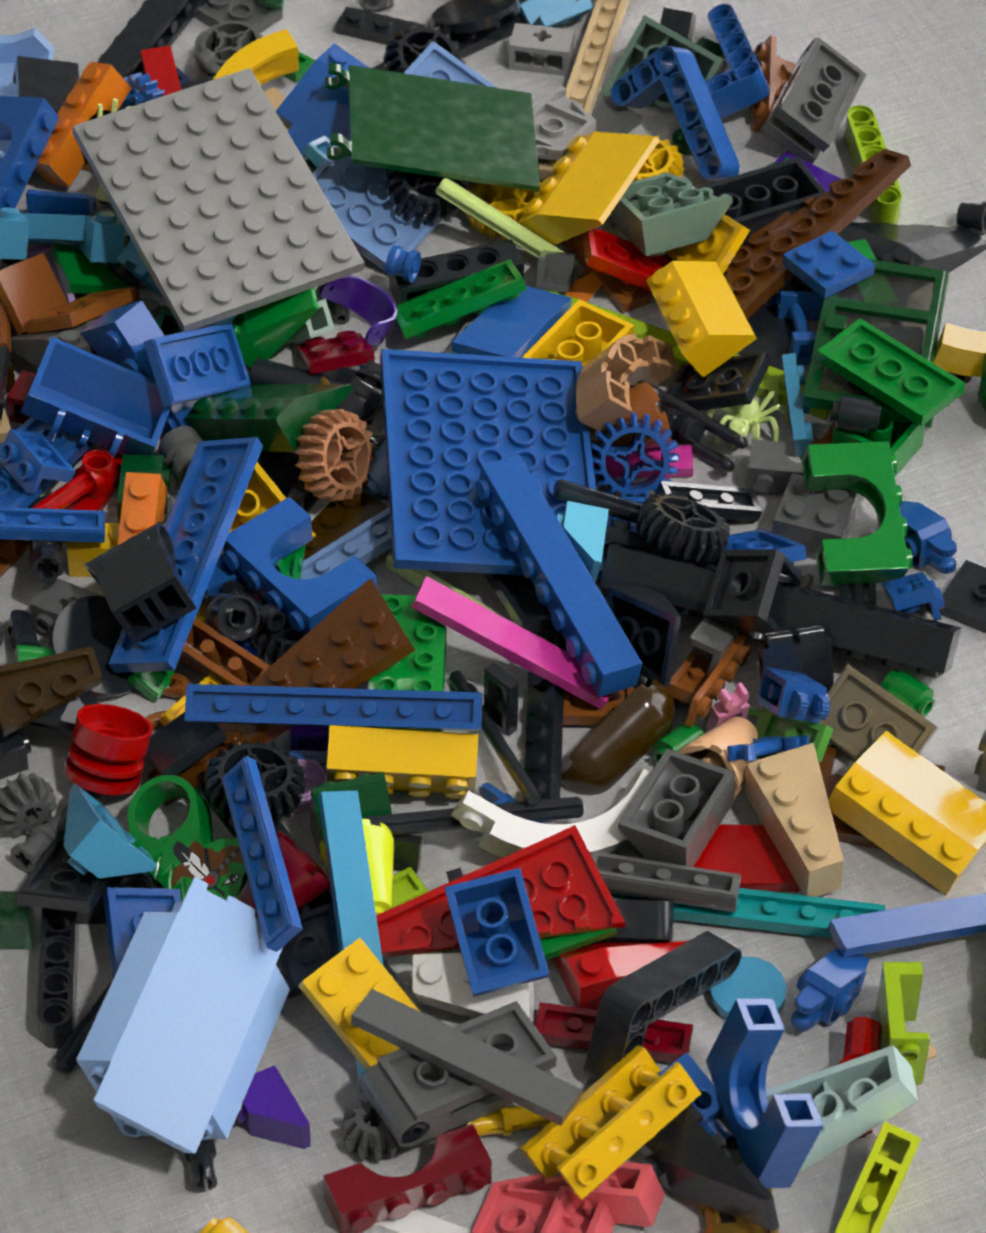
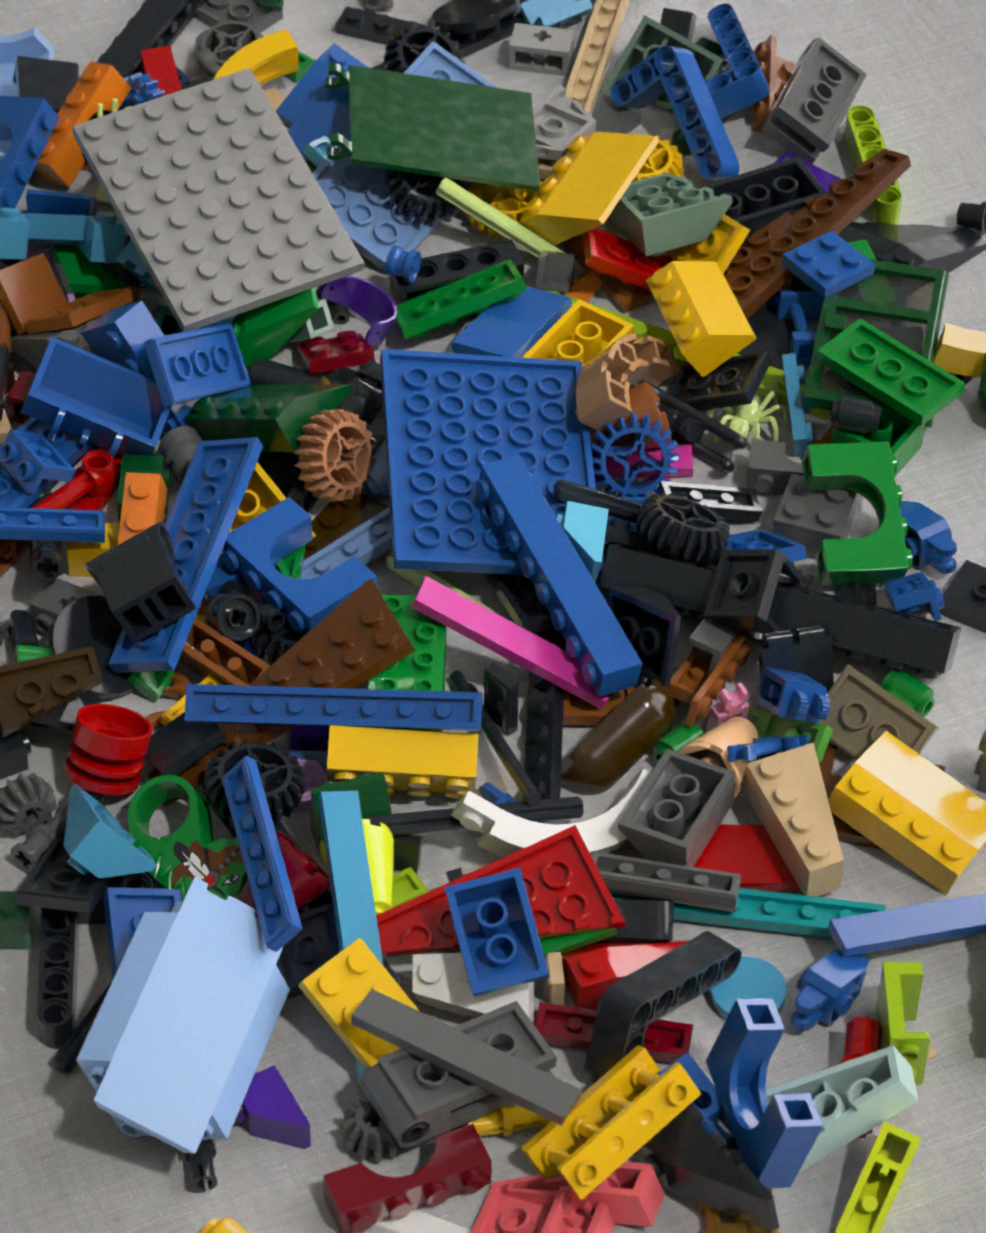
none -> tan tile [545,952,565,1005]

